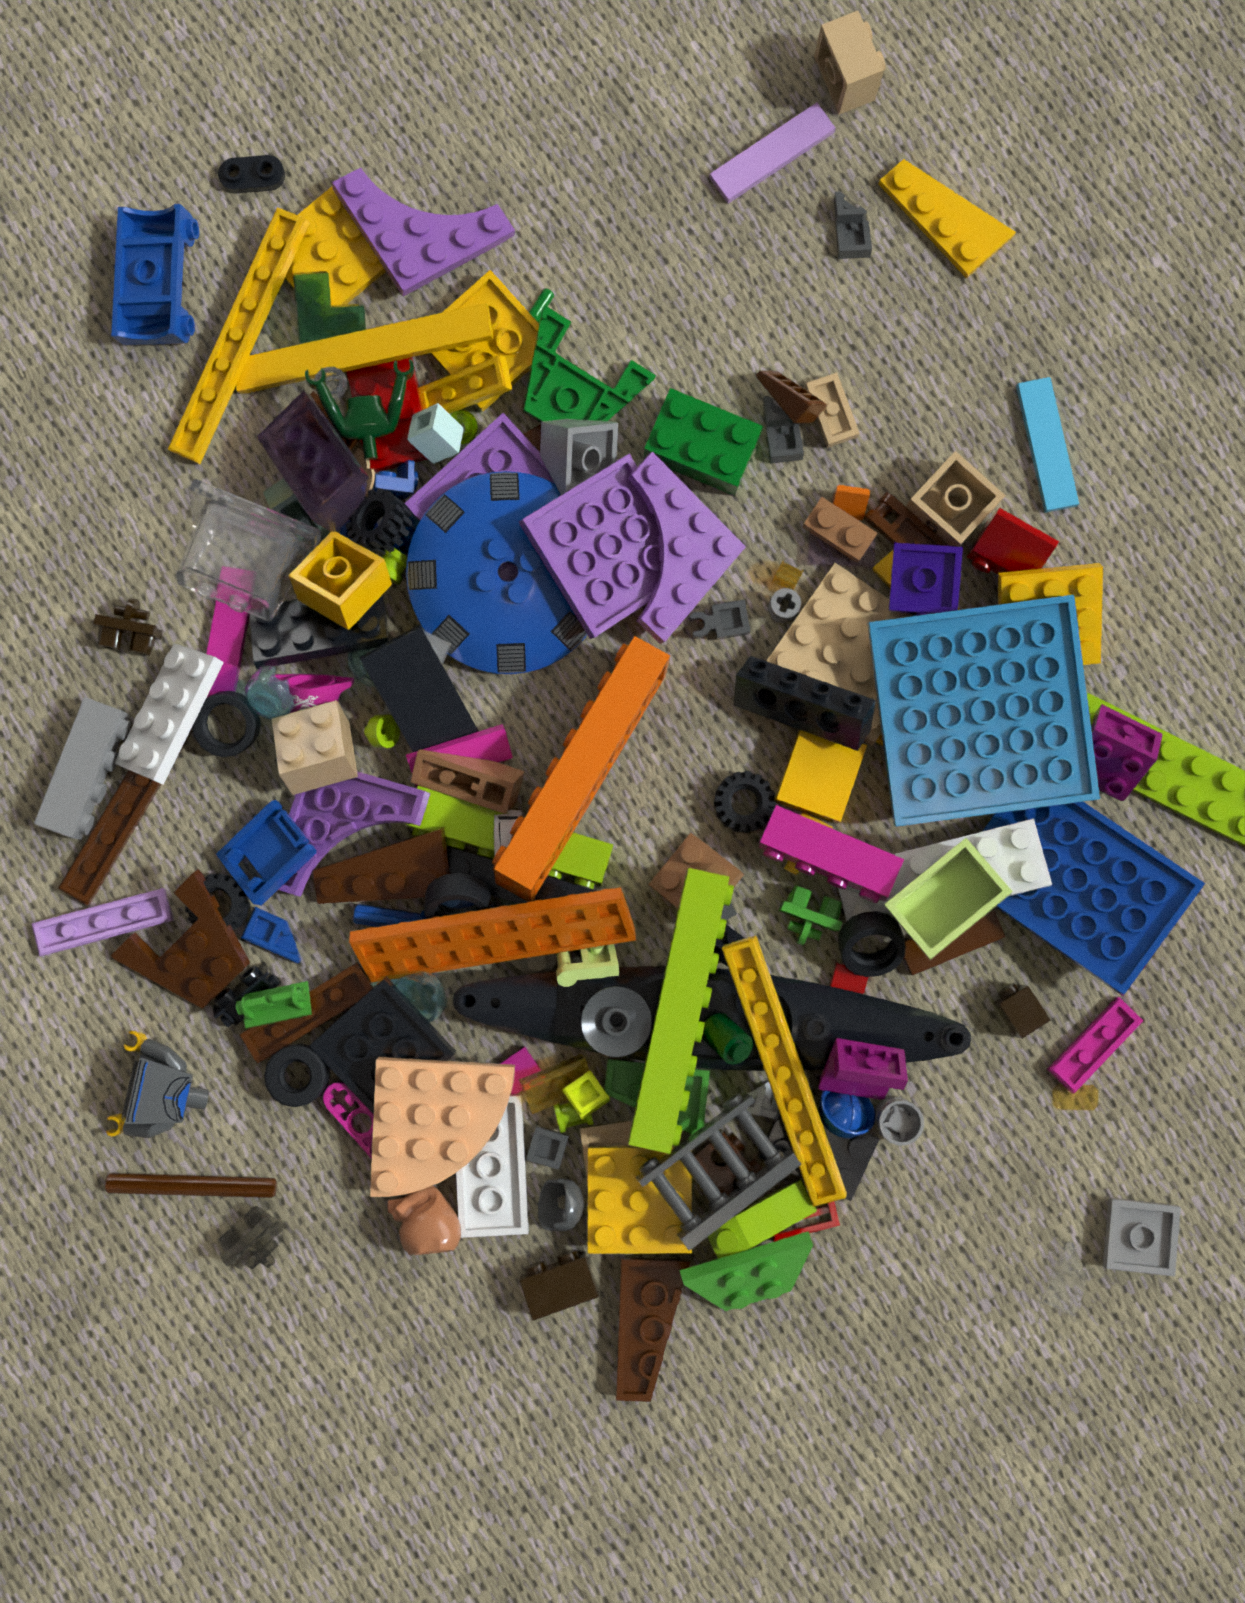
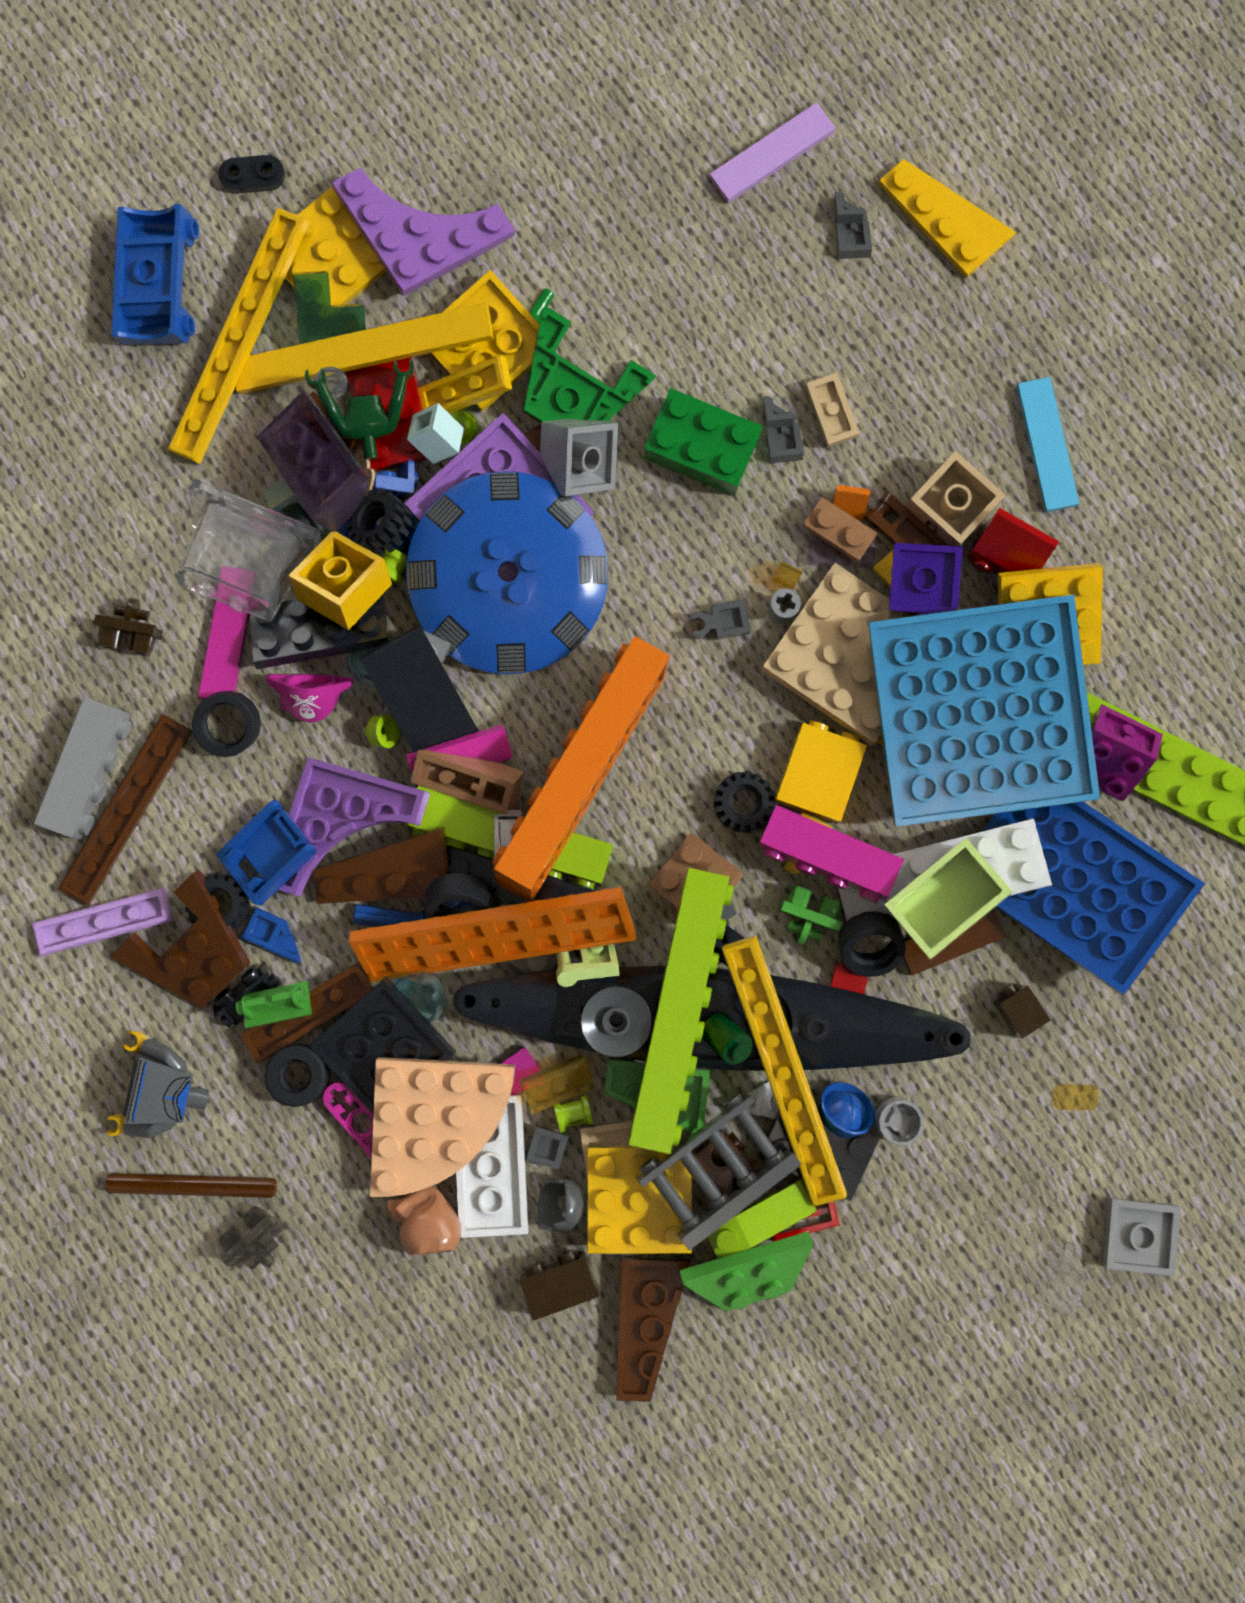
white plate [114,643,224,785] -> none
clear light blue hair [245,666,294,720] -> none
tan brick [272,700,358,795] -> none
medium lavender plate [519,454,661,639] -> none
neon yellow tile [562,1070,610,1120] -> none
medium lavender plate [627,452,746,644] -> none
black brick [734,656,876,751] -> none
reddish brown slope [756,370,827,423] -> none
tan brick [814,10,886,115] -> none
magenta bracket [818,1038,908,1100] -> none
dark pink tile [1047,997,1143,1094] -> none

